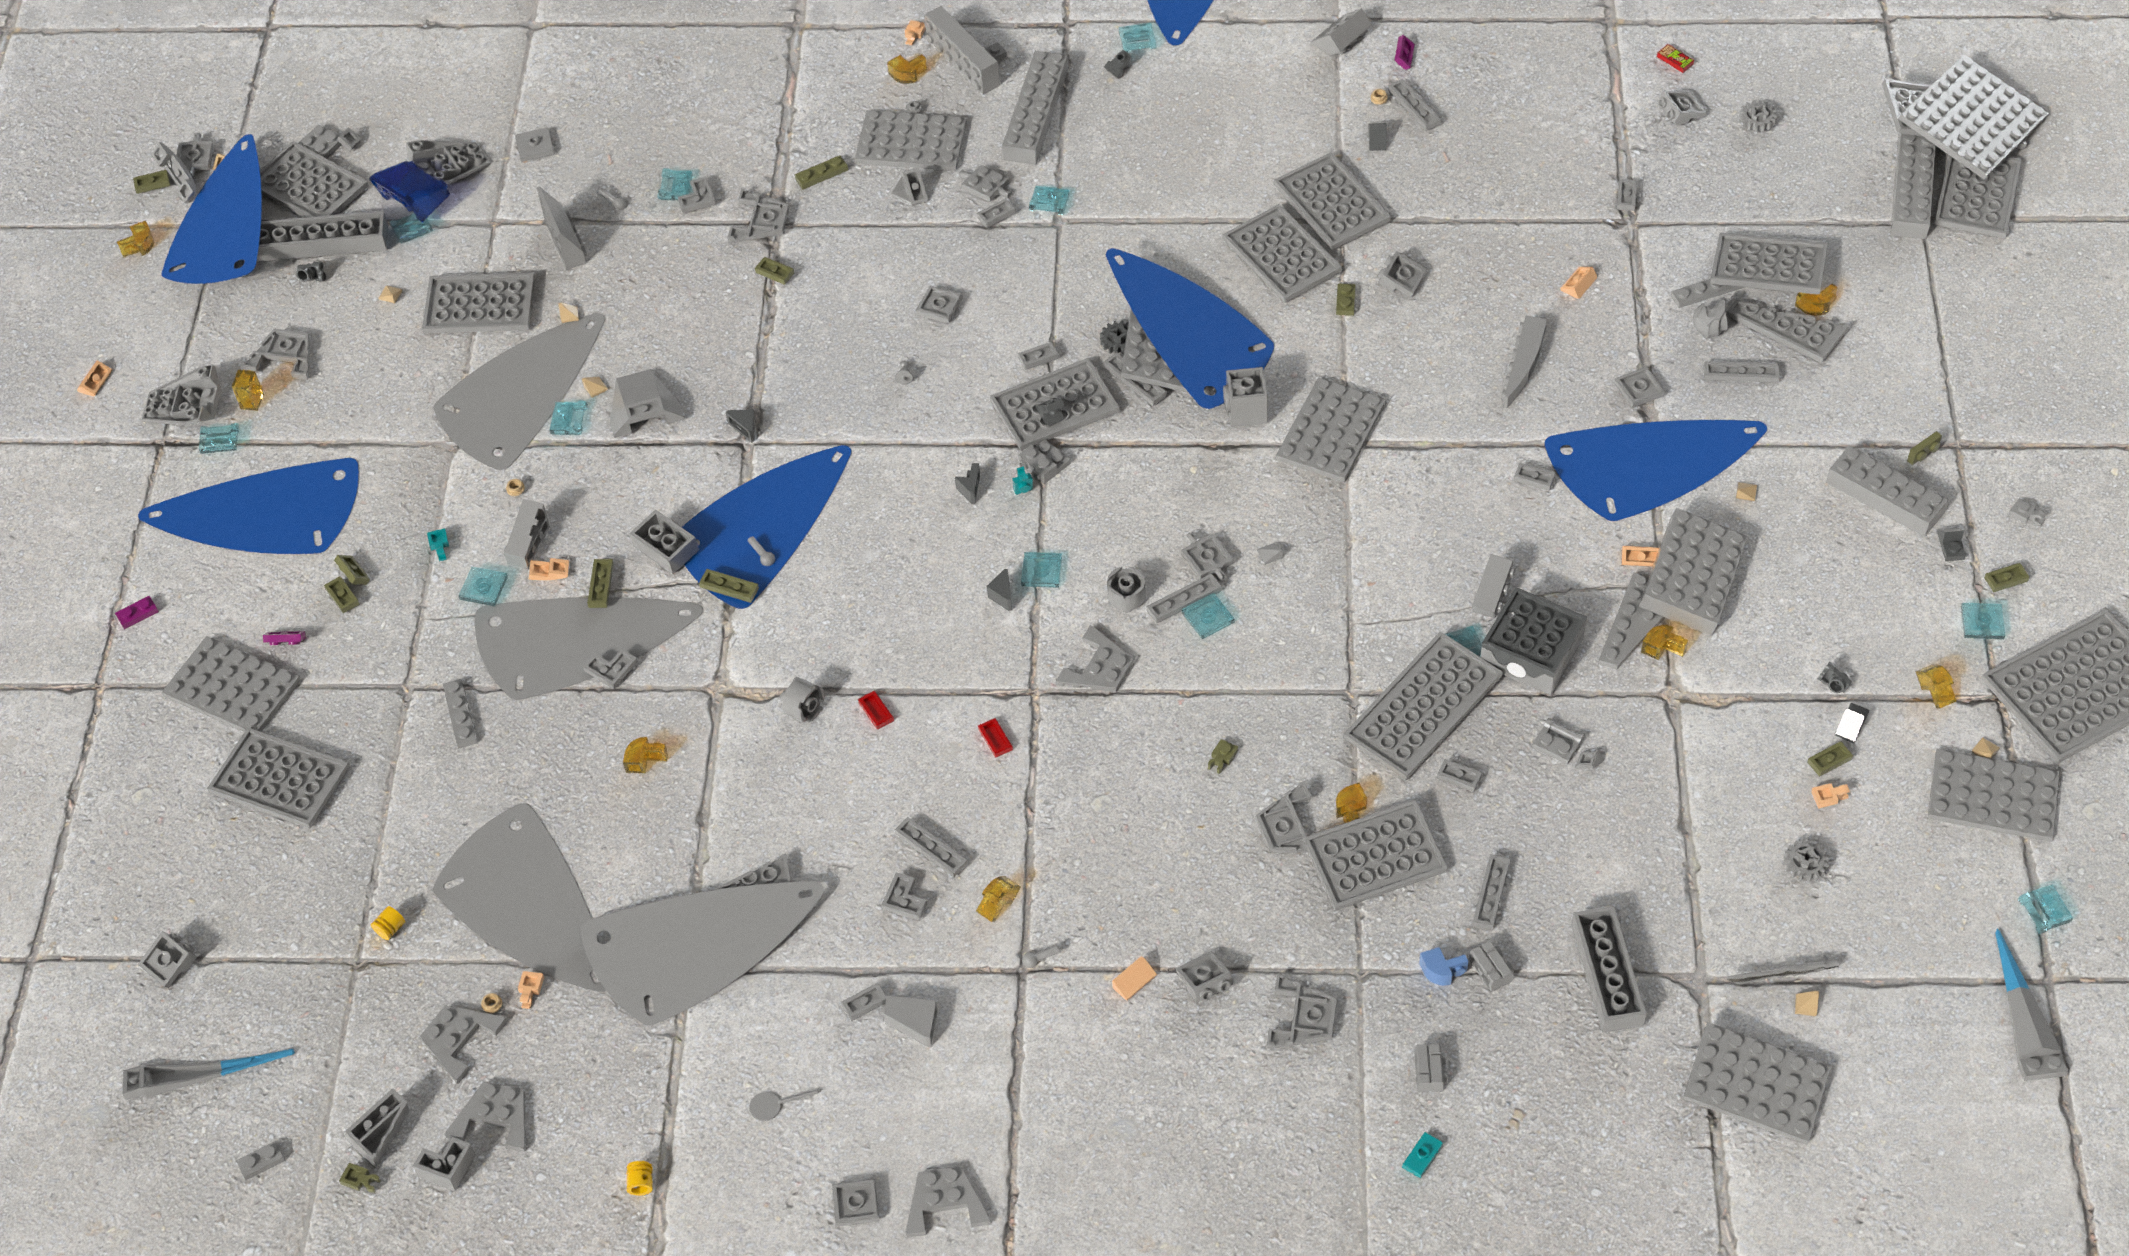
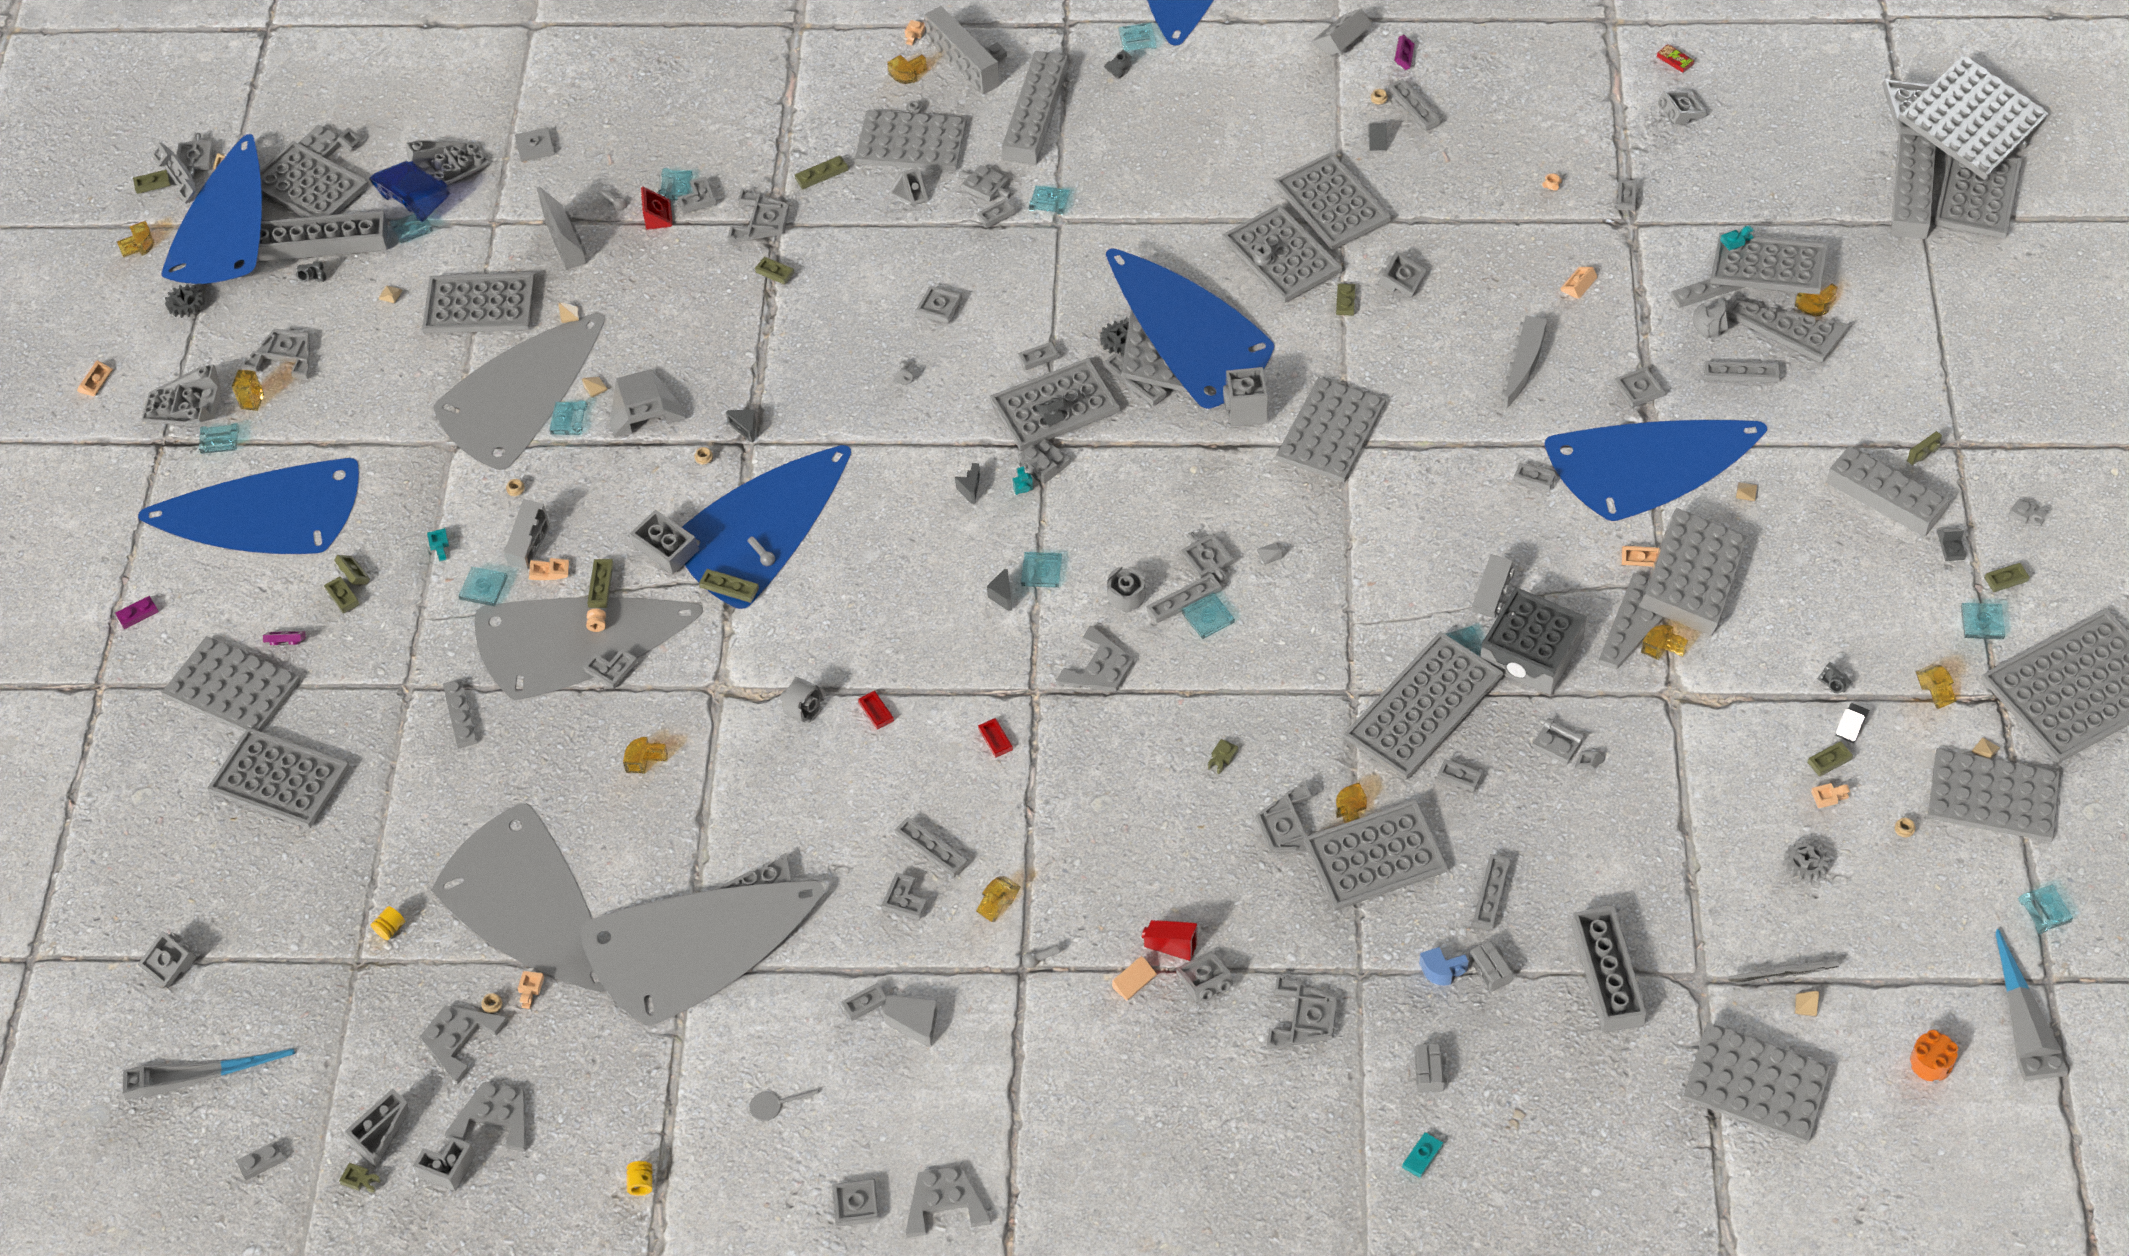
light grey gear [1739,100,1777,132] -> none
none -> dark grey gear [165,284,204,318]
none -> light nougat wheel [586,609,606,632]
none -> red slope [641,186,673,230]
none -> tan plate [694,447,713,464]
none -> red slope [1142,920,1198,961]
none -> light grey wheel [1254,243,1271,266]
none -> light nougat plate [1542,173,1562,191]
none -> teal plate [1720,225,1754,251]
none -> tan plate [1894,818,1915,837]
none -> orange brick [1910,1030,1958,1081]

